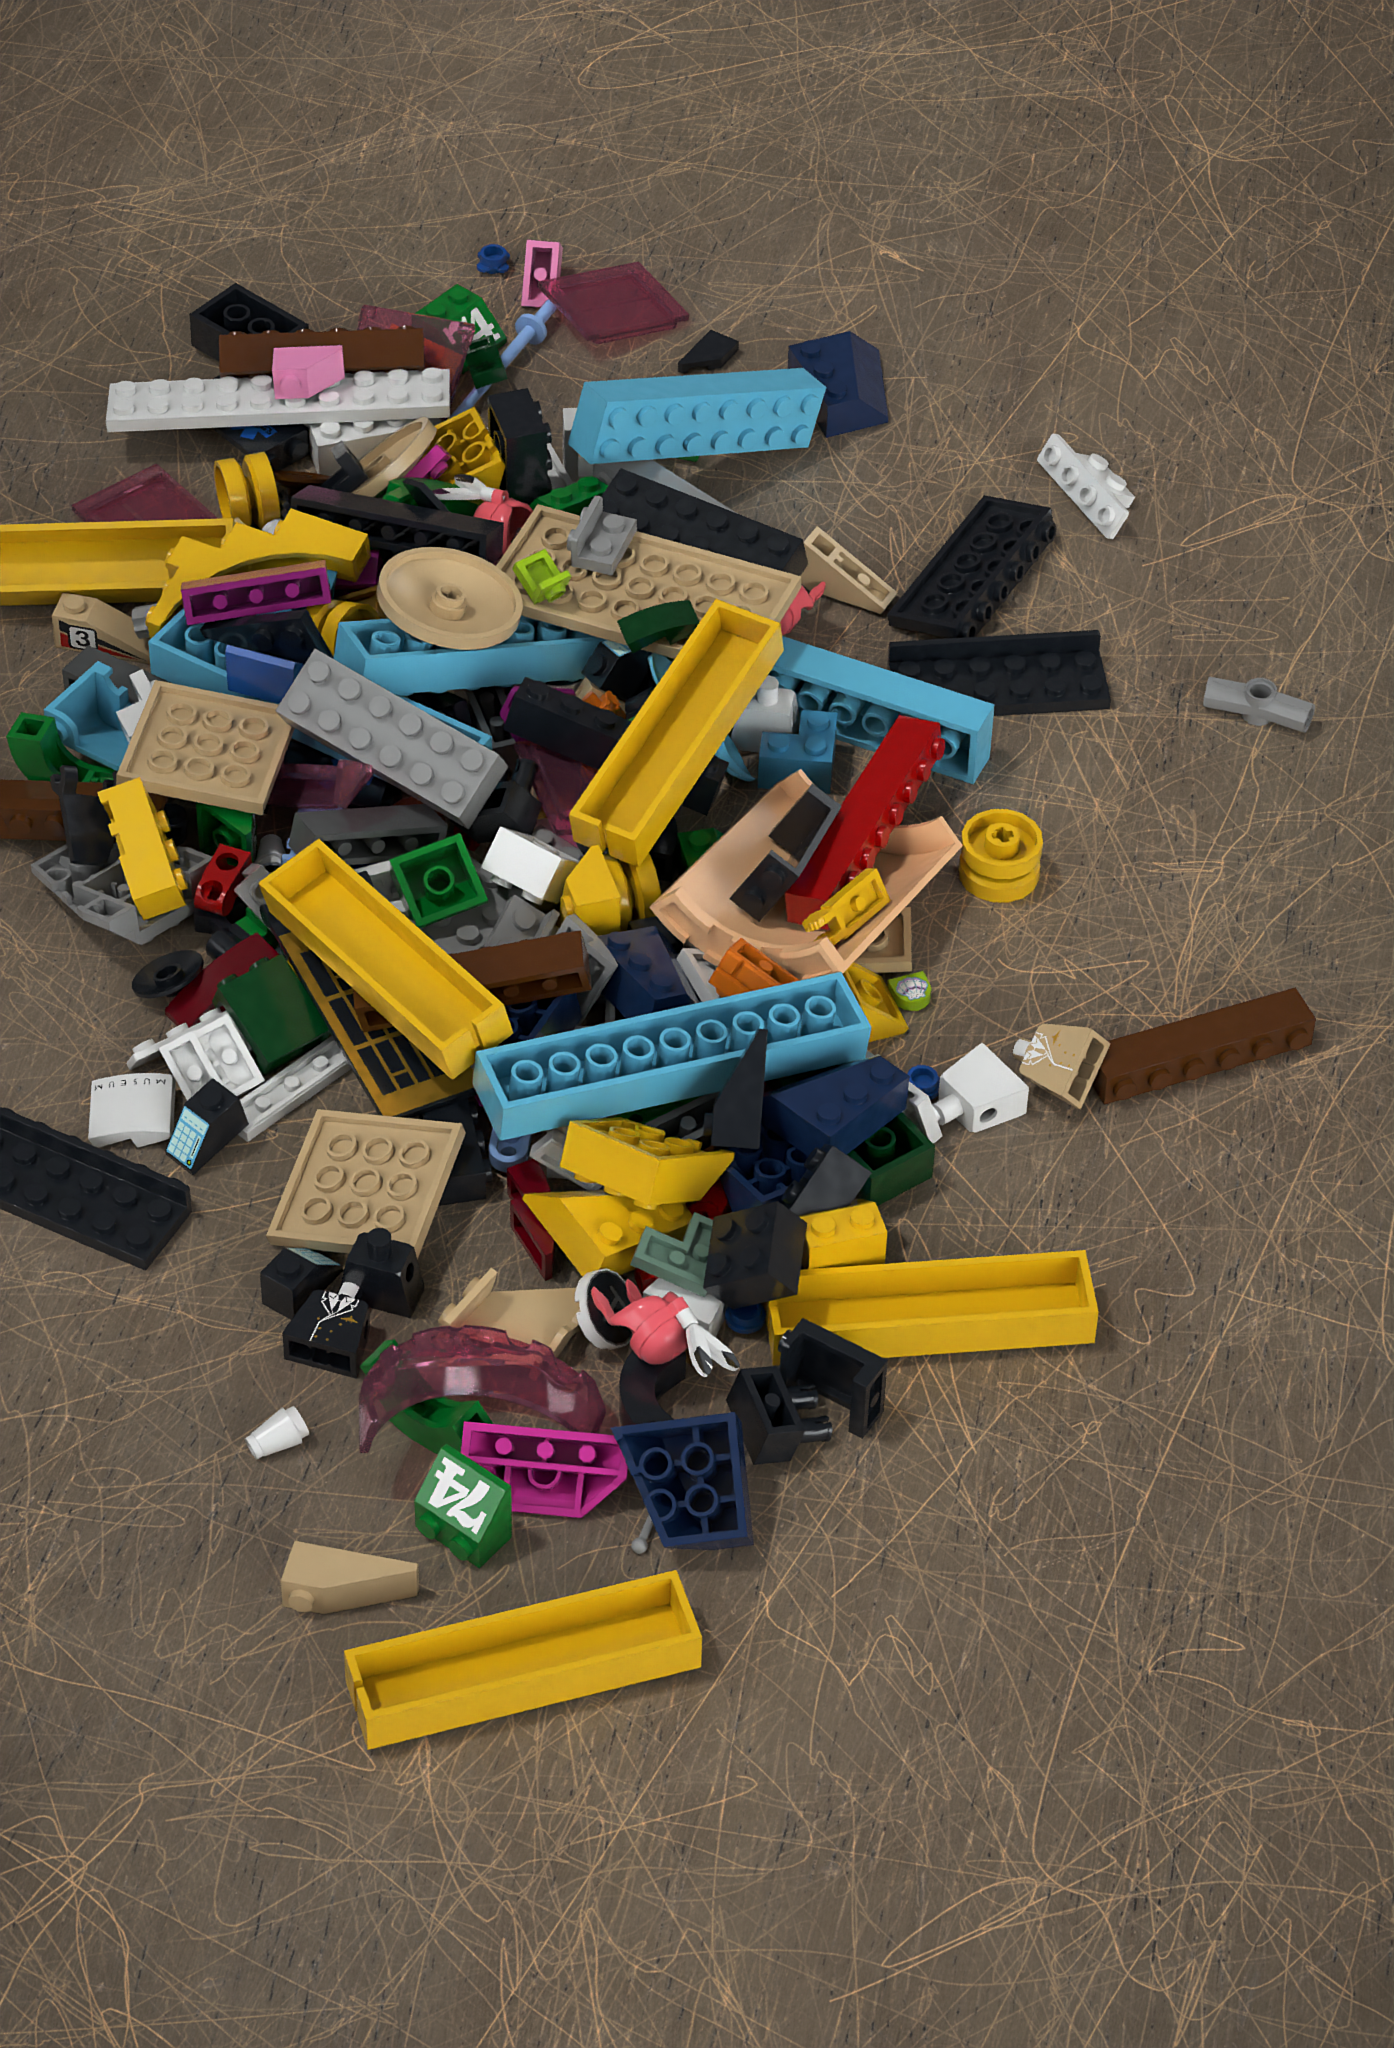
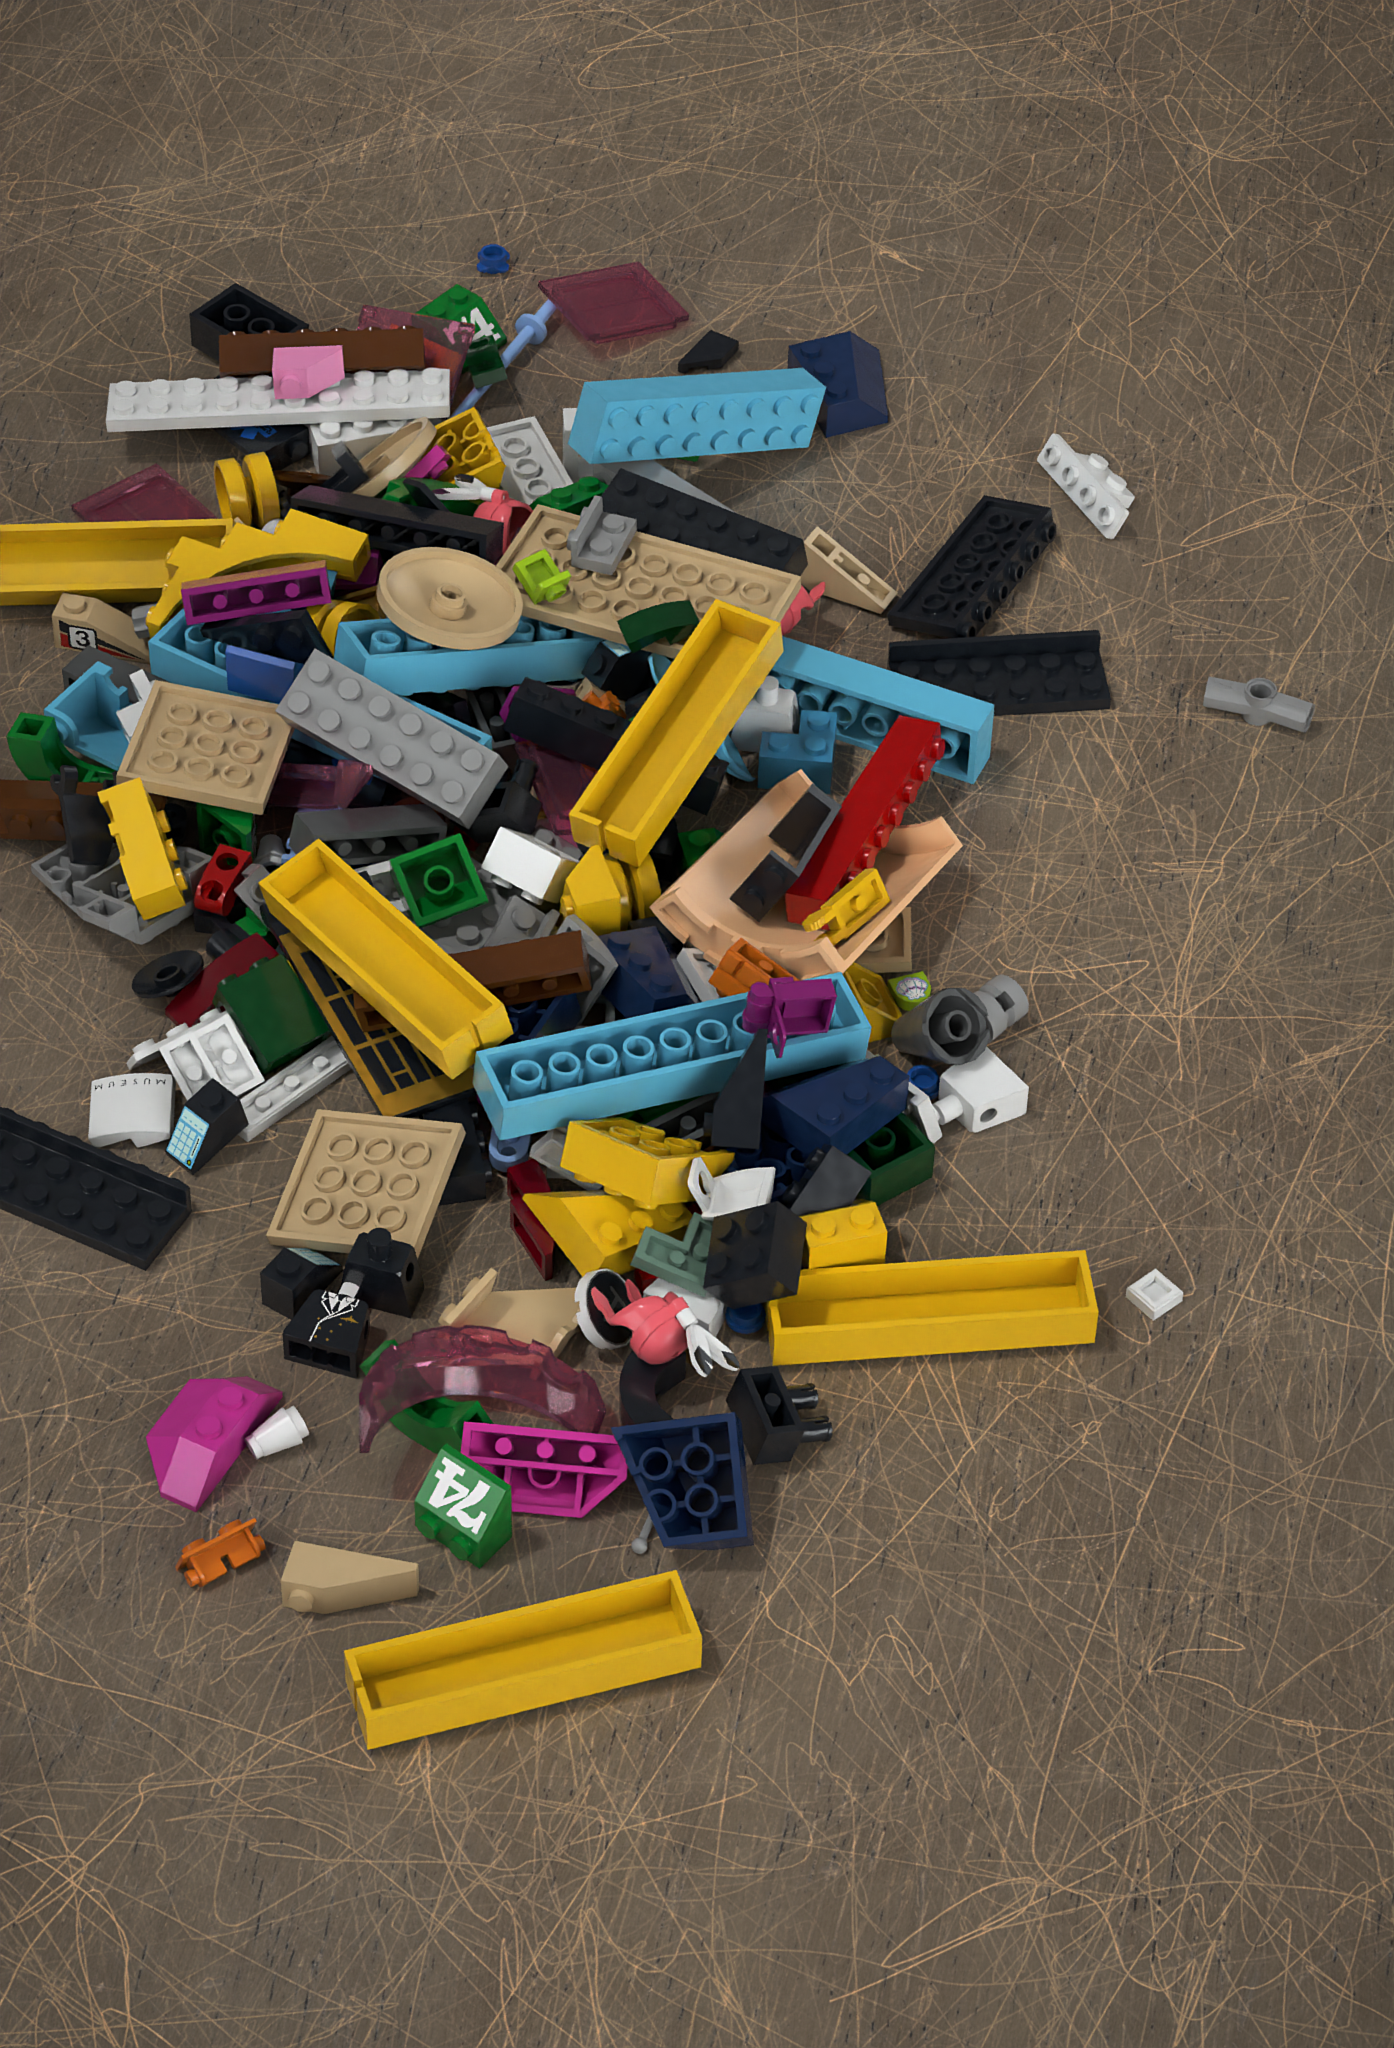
black brick [487,388,553,505] -> none
bright pink slope [521,240,563,308] -> none
black panel [778,1318,888,1439] -> none
yellow wheel [959,809,1043,903] -> none
tan torso [1013,1023,1111,1110] -> none
reddish brown brick [1092,987,1316,1105] -> none
none -> dark pink wedge [146,1376,283,1513]
none -> orange hinge [175,1518,266,1587]
none -> white piece [688,1157,776,1221]
none -> magenta piece [742,977,837,1059]
none -> dark grey cone [891,988,990,1065]
none -> light grey wheel [974,974,1029,1044]
none -> white tile [1126,1268,1183,1321]

